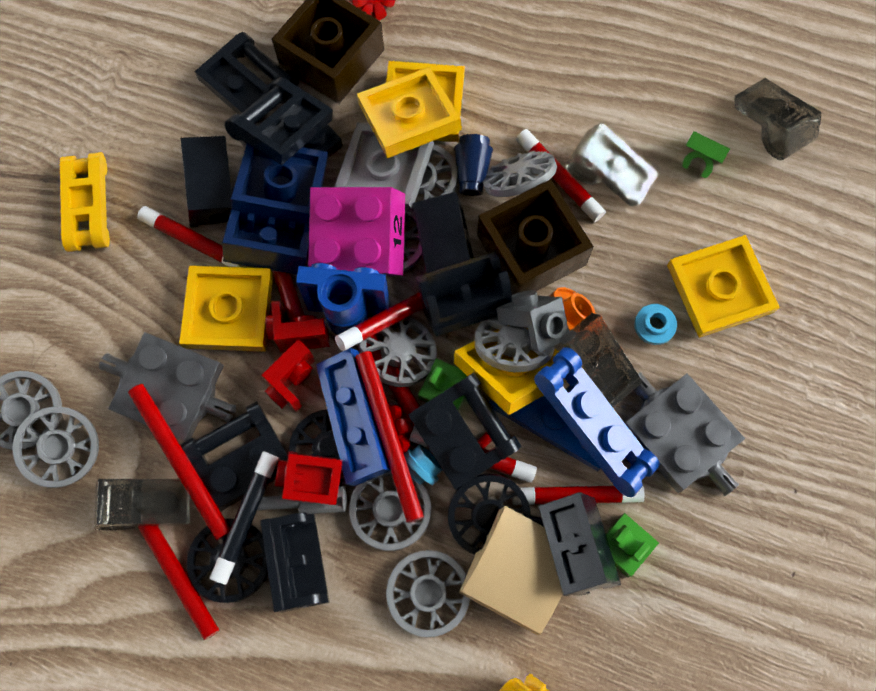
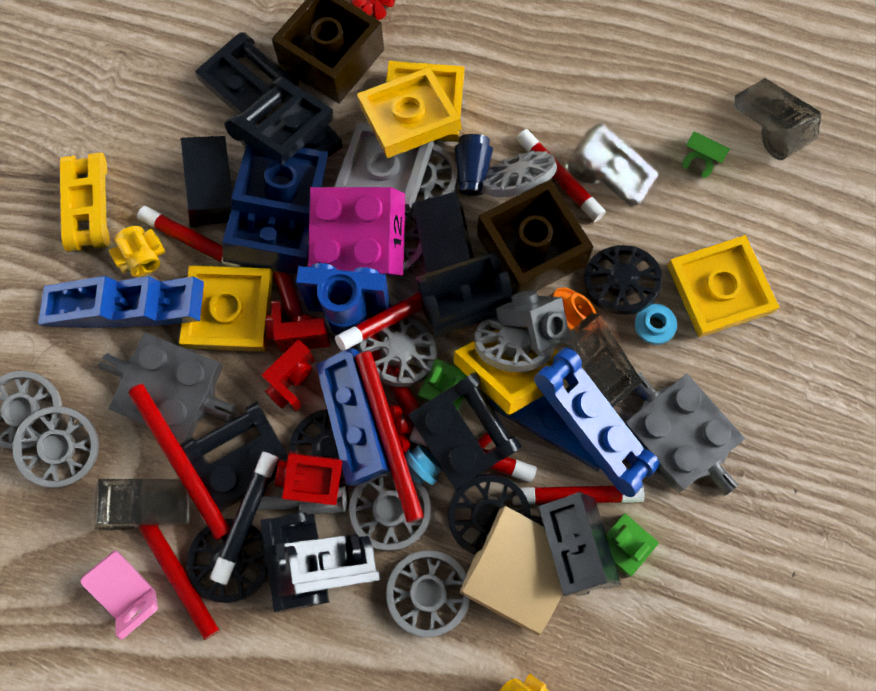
none -> blue slope [38,276,204,328]
none -> bright pink bracket [81,550,158,640]
none -> yellow gear [109,226,166,277]
none -> hinge [271,534,380,597]
none -> black wheel [584,245,662,315]

